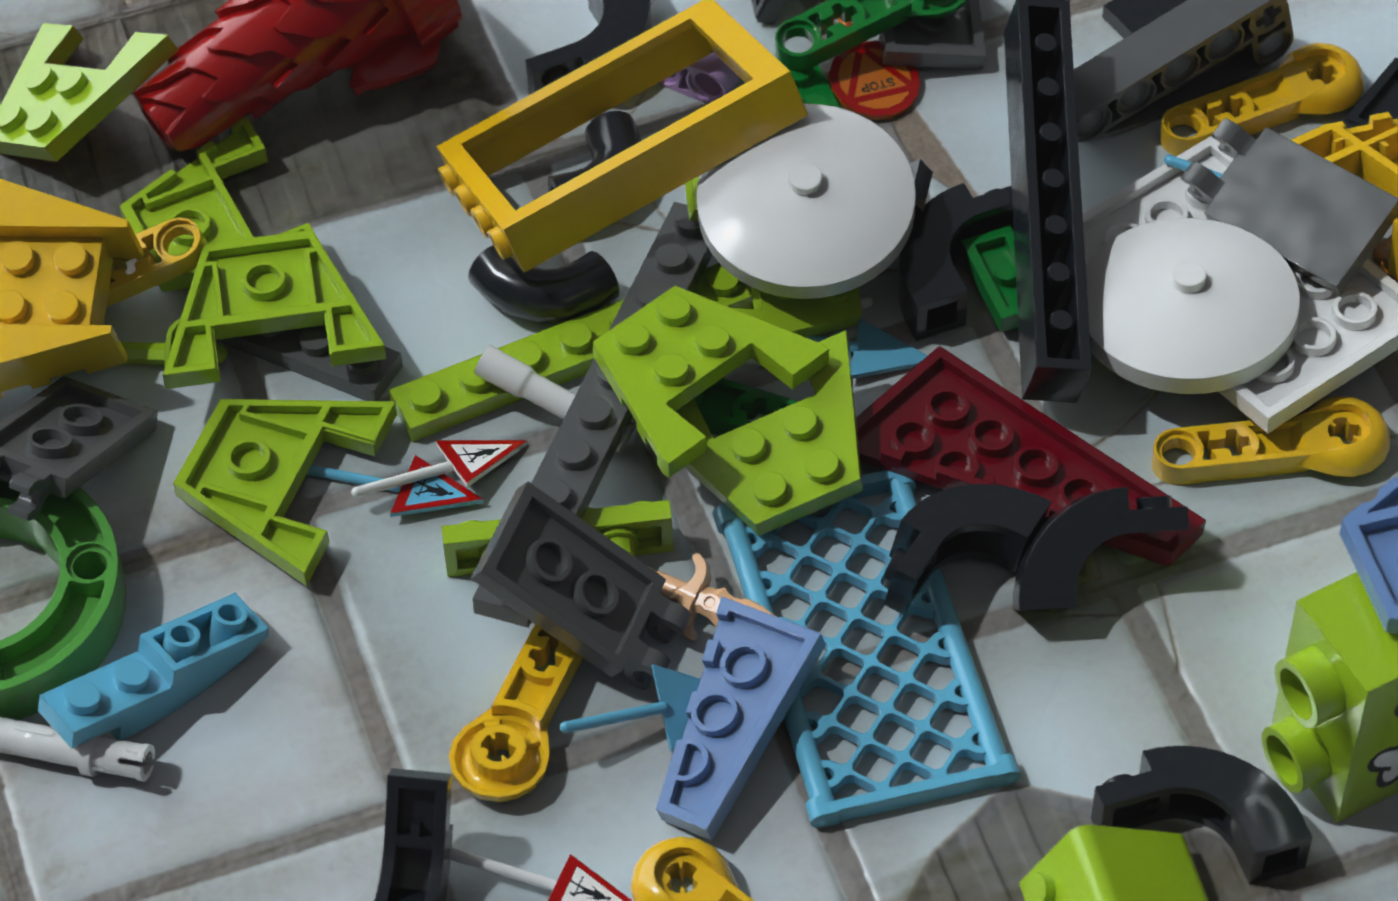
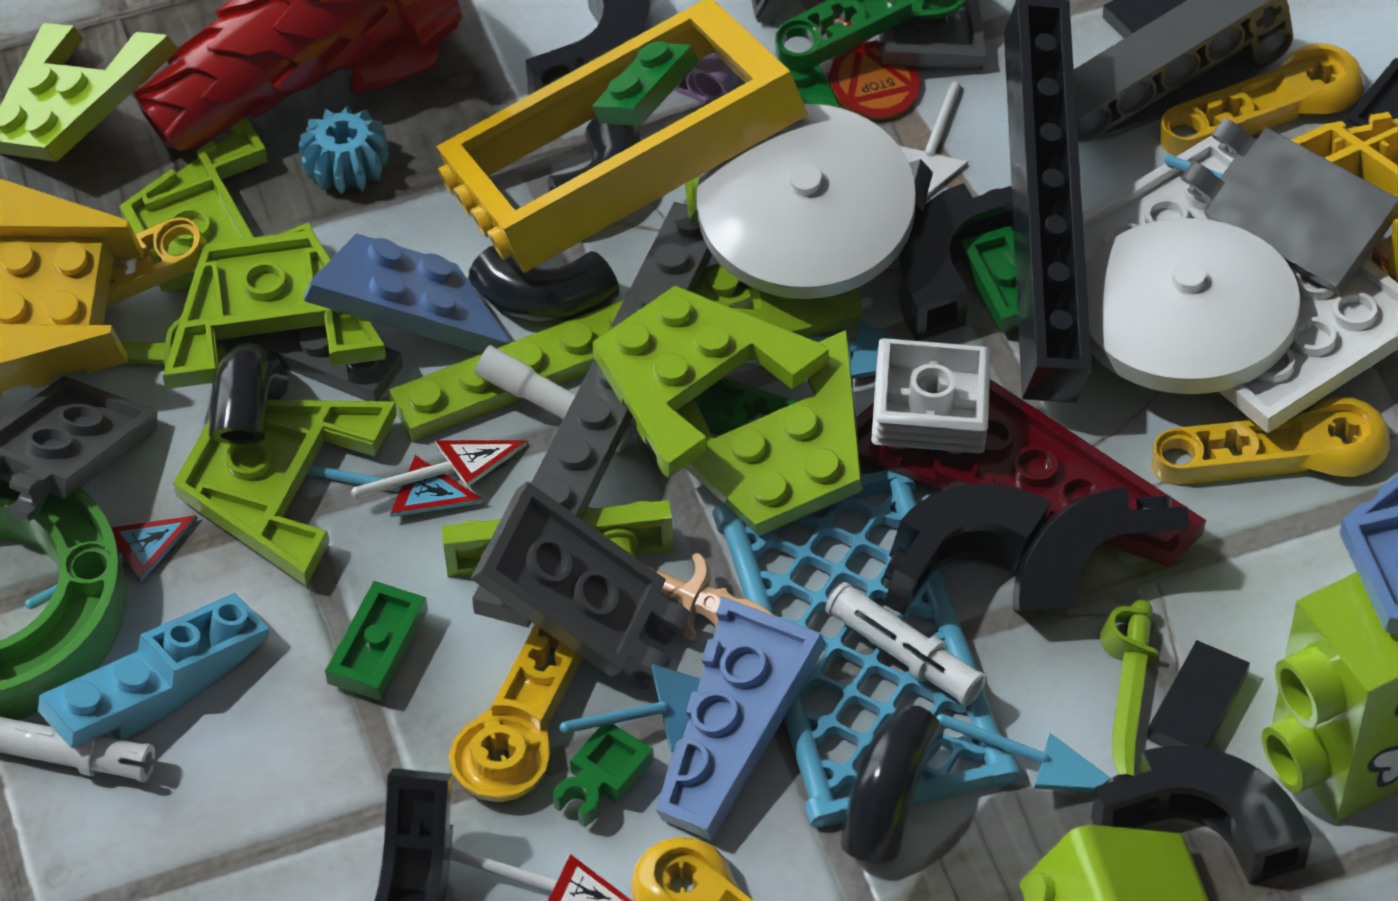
none -> piece [25,515,198,609]
none -> black cylinder [209,343,289,444]
none -> medium azure gear [299,105,389,195]
none -> medium blue wing [304,233,509,354]
none -> green plate [325,581,428,701]
none -> green plate [553,724,654,827]
none -> green plate [592,41,699,126]
none -> white pin [825,582,986,706]
none -> black cylinder [840,705,943,863]
none -> white brick [871,338,991,454]
none -> white piece [899,81,968,197]
none -> medium azure piece [937,714,1110,792]
none -> lime sword [1100,599,1159,776]
none -> black tile [1147,640,1250,748]

